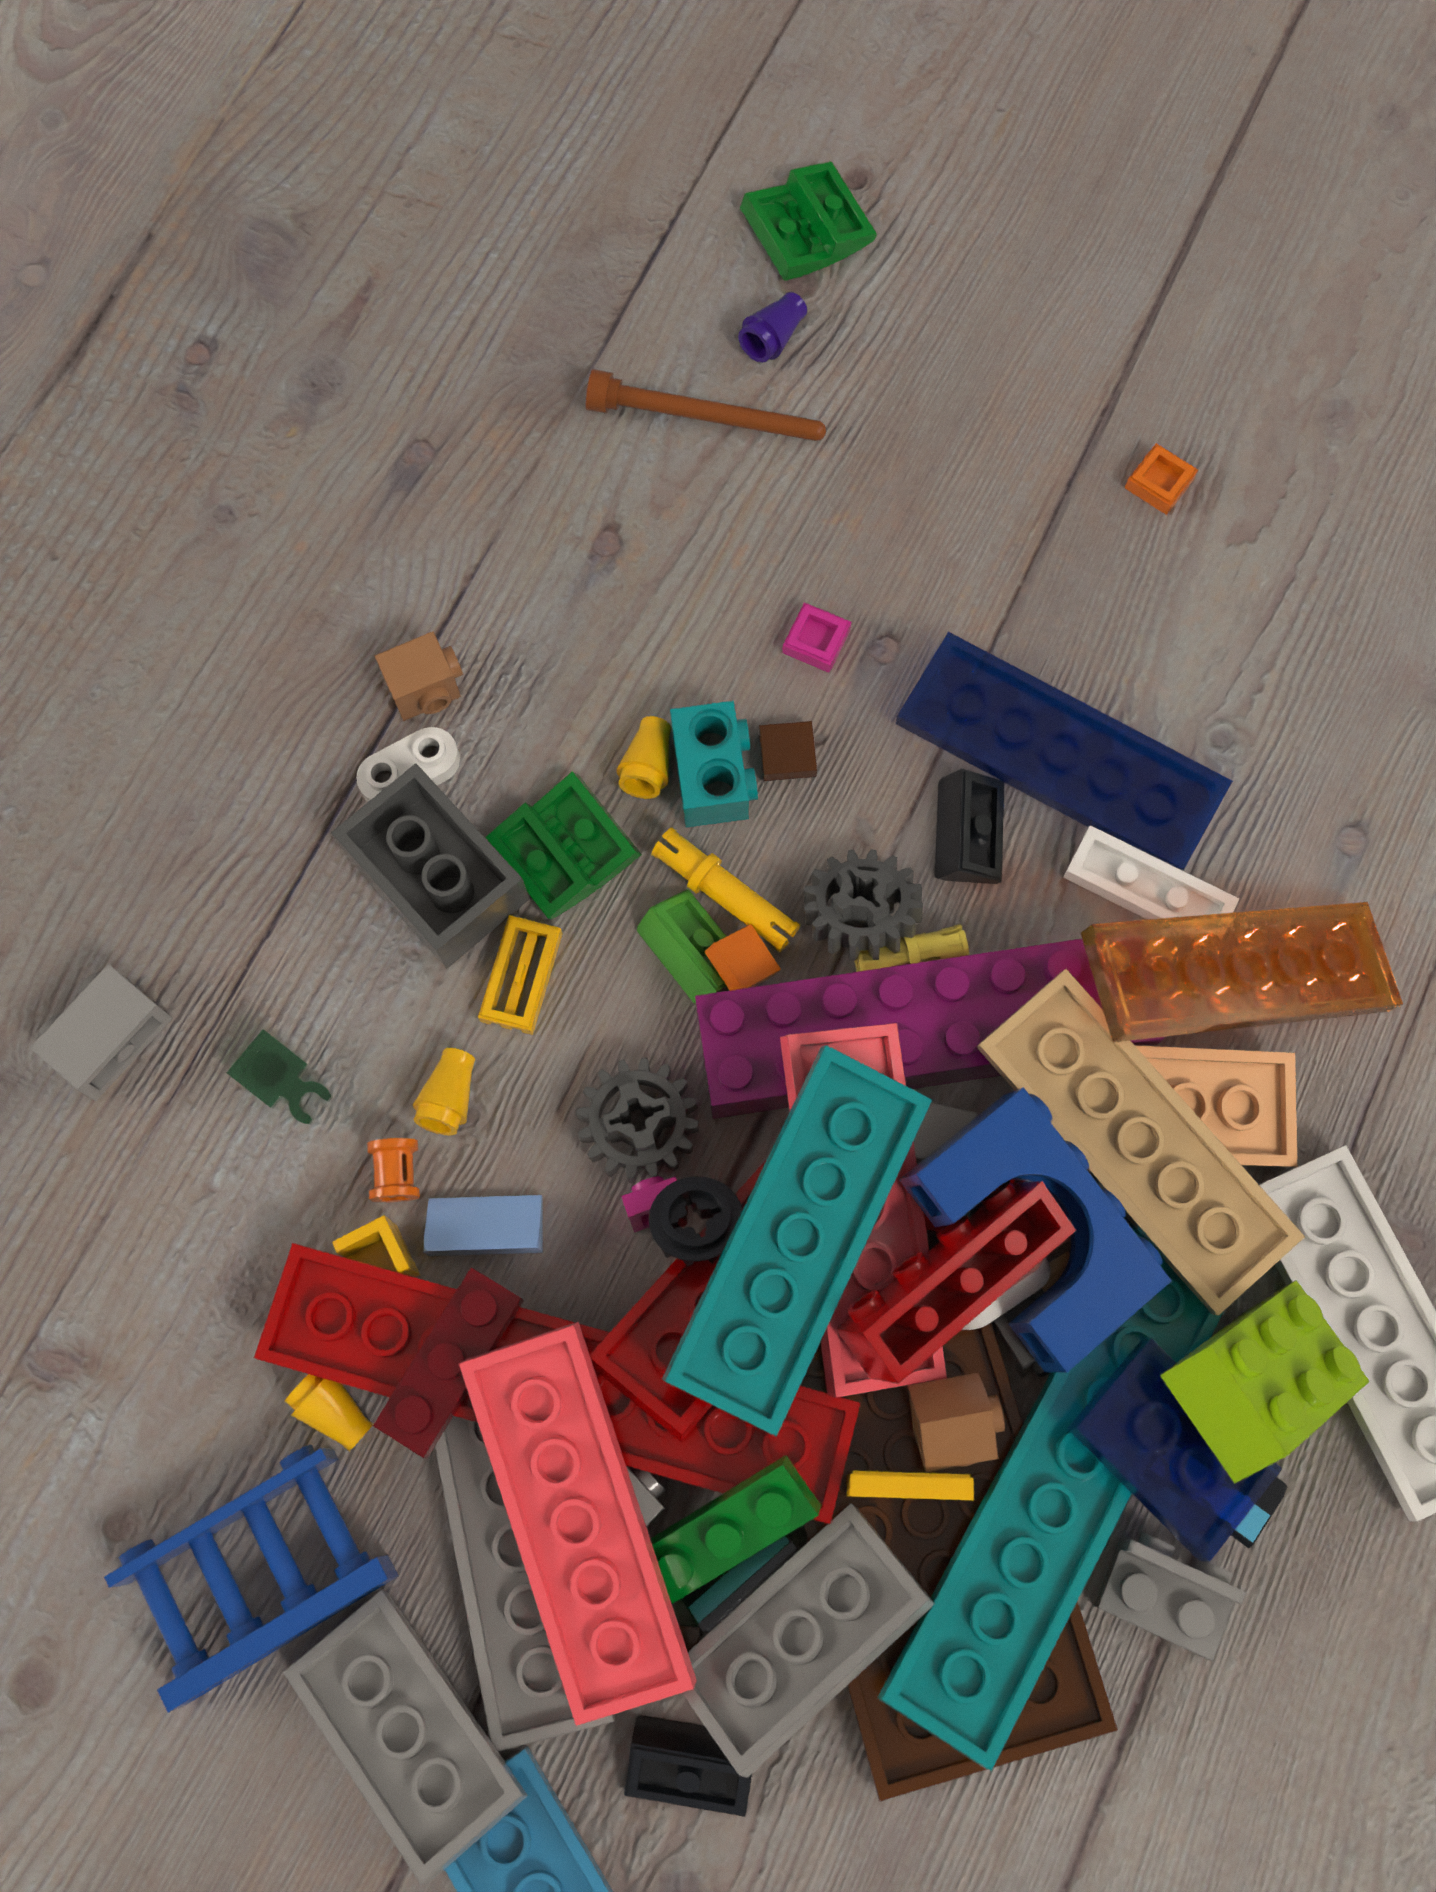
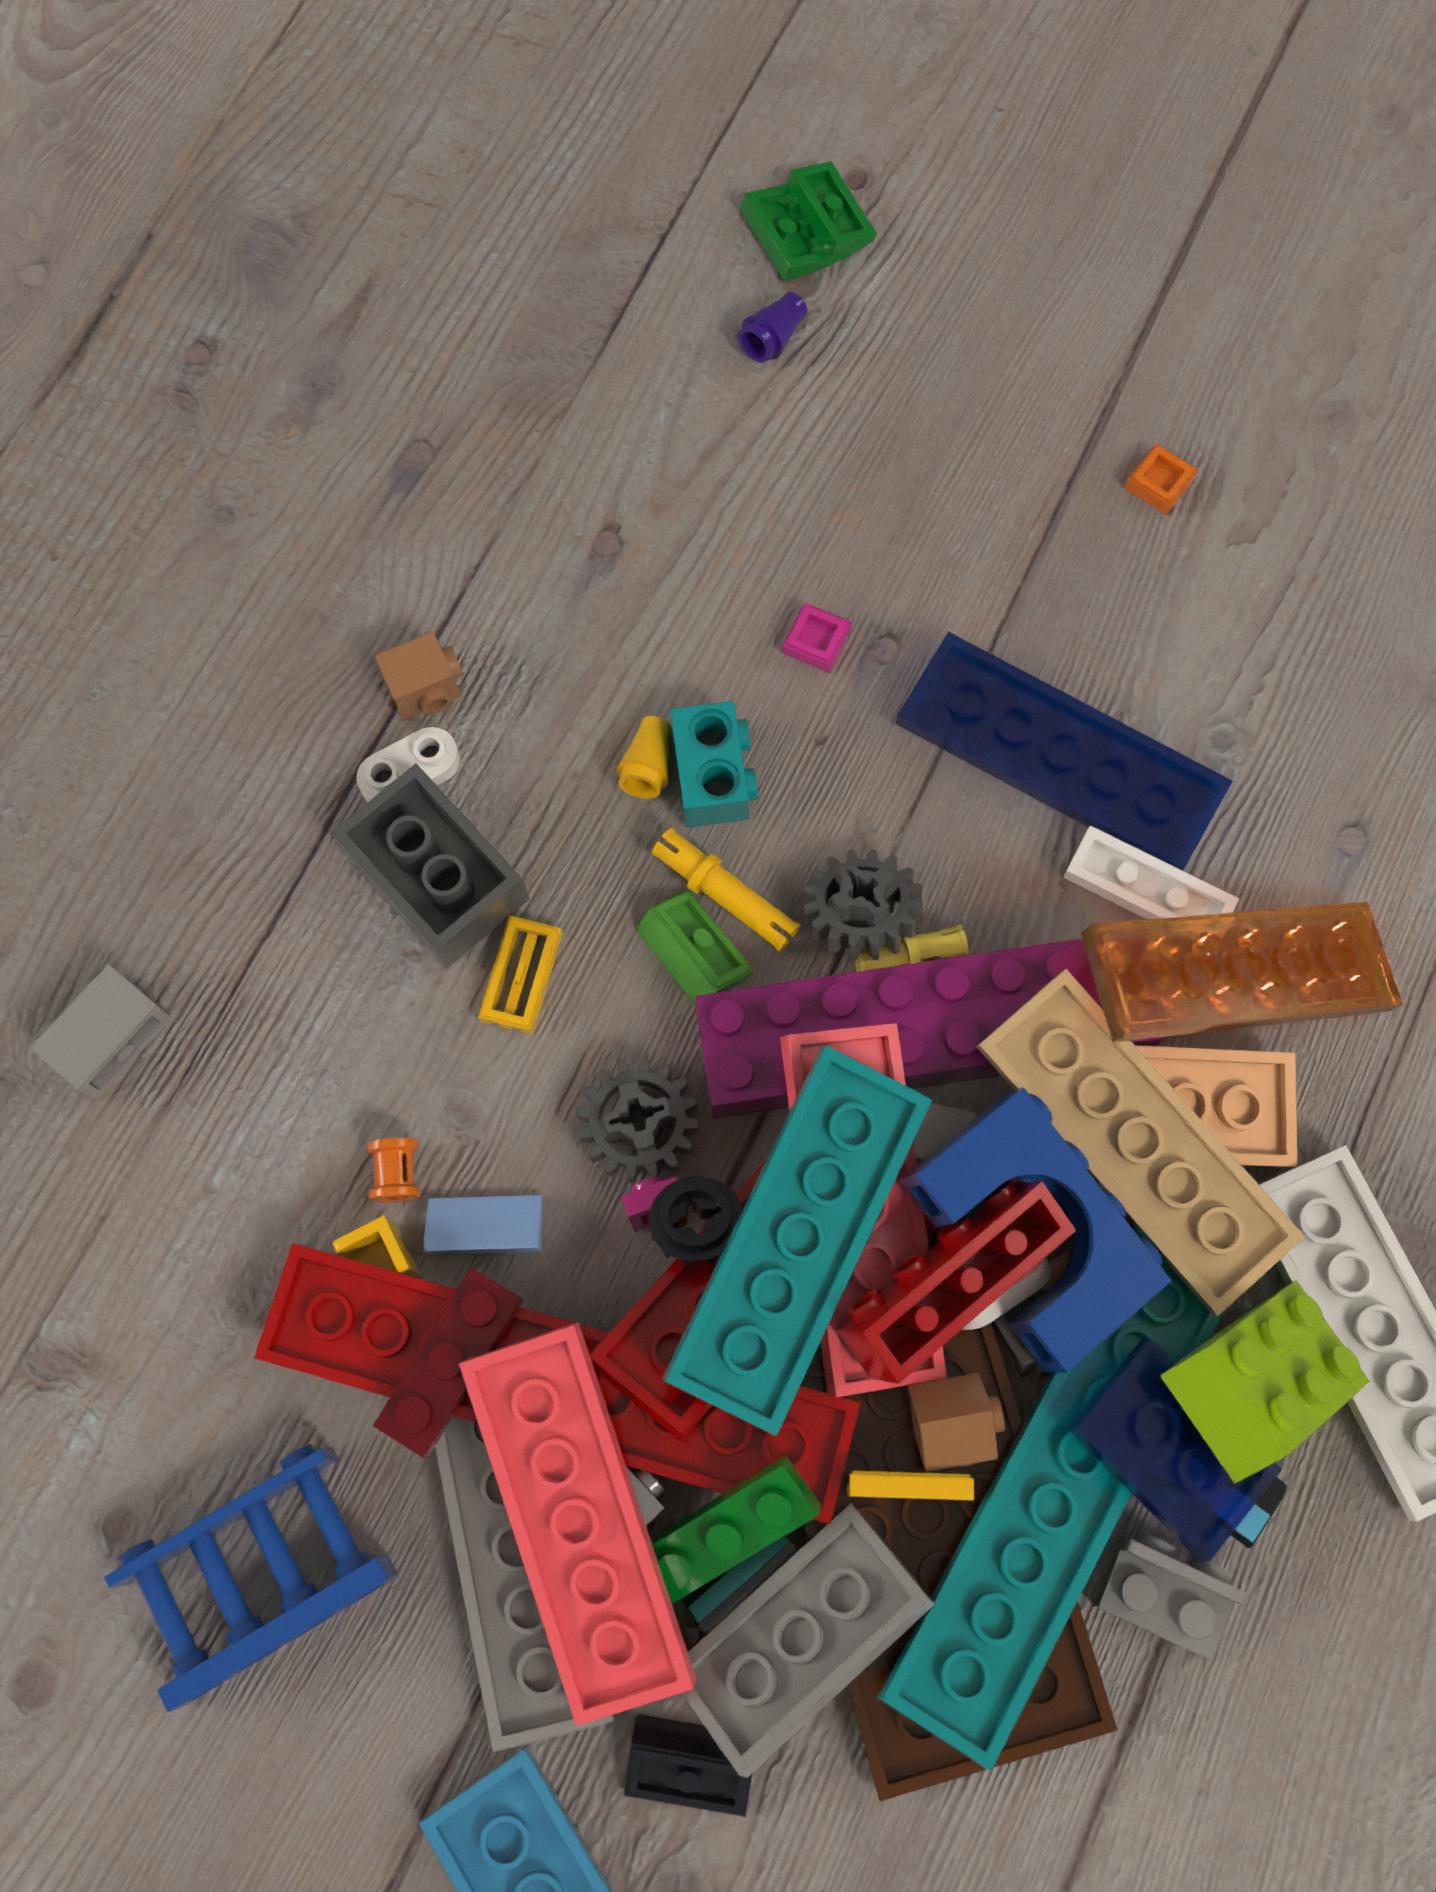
clear green plate [227,1029,333,1125] -> none
light grey plate [283,1590,528,1885] -> none
yellow cone [284,1374,373,1452] -> none
yellow cone [413,1048,475,1136] -> none
green slope [485,771,642,920] -> none
dark orange piece [586,369,826,441] -> none
orange tile [704,924,781,991] -> none
reddish brown tile [759,721,817,781] -> none
black slope [935,769,1005,884] -> none

